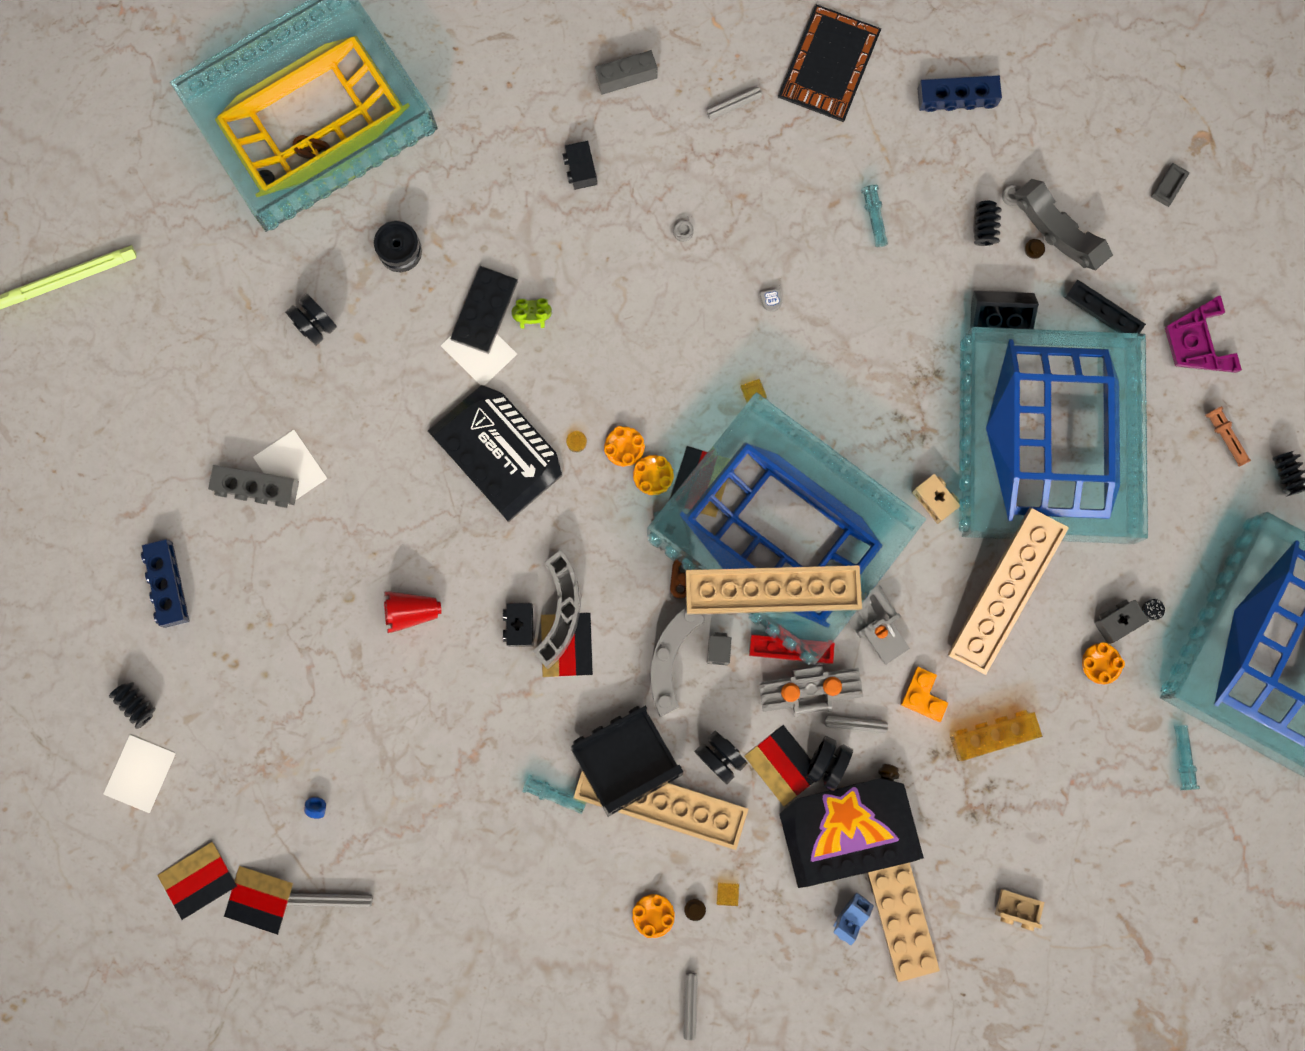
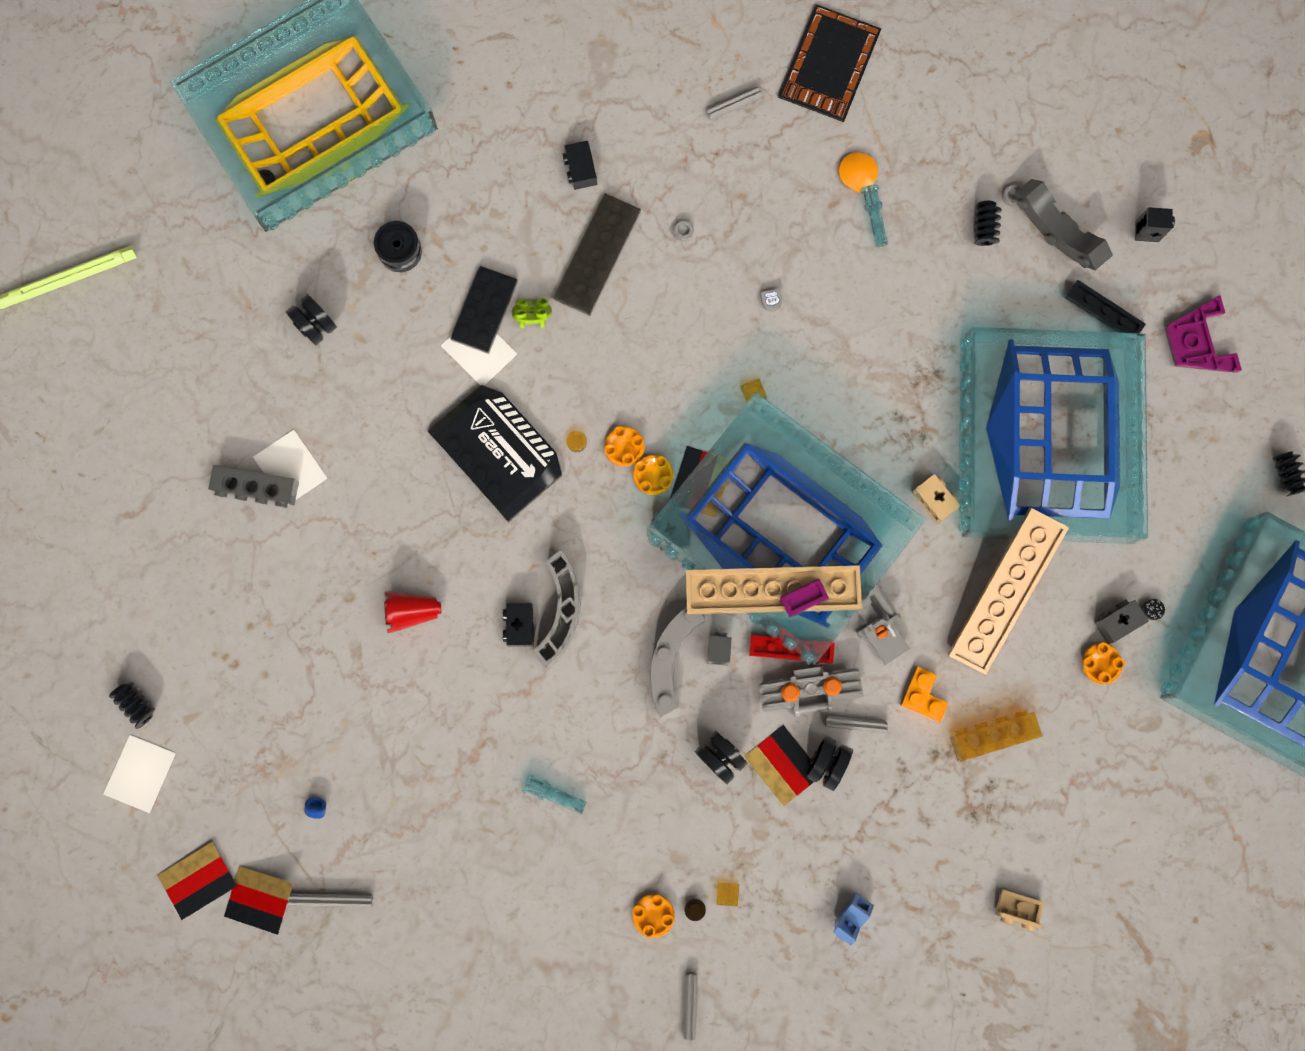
dark blue brick [141,539,190,628] -> none
reddish brown plate [292,135,331,160] -> none
sticker [541,613,593,677] -> none
black panel [571,705,684,817] -> none
tan plate [573,771,749,850] -> none
dark grey brick [595,50,658,95] -> none
reddish brown plate [670,557,693,599] -> none
black slope [779,778,924,888] -> none
tan plate [867,863,940,982] -> none
dark brown plate [878,764,900,781] -> none
dark blue brick [917,75,1002,112] -> none
black slope [970,290,1039,340] -> none
dark brown plate [1025,239,1045,259] -> none
dark grey tile [1151,163,1190,207] -> none
clear light blue pin [1174,725,1200,791] -> none
nougat pin [1205,406,1251,467] -> none
none -> clear smoke plate [553,193,641,316]
none -> magenta tile [779,579,829,618]
none -> light orange dish [838,152,878,192]
none -> black brick [1135,207,1175,242]

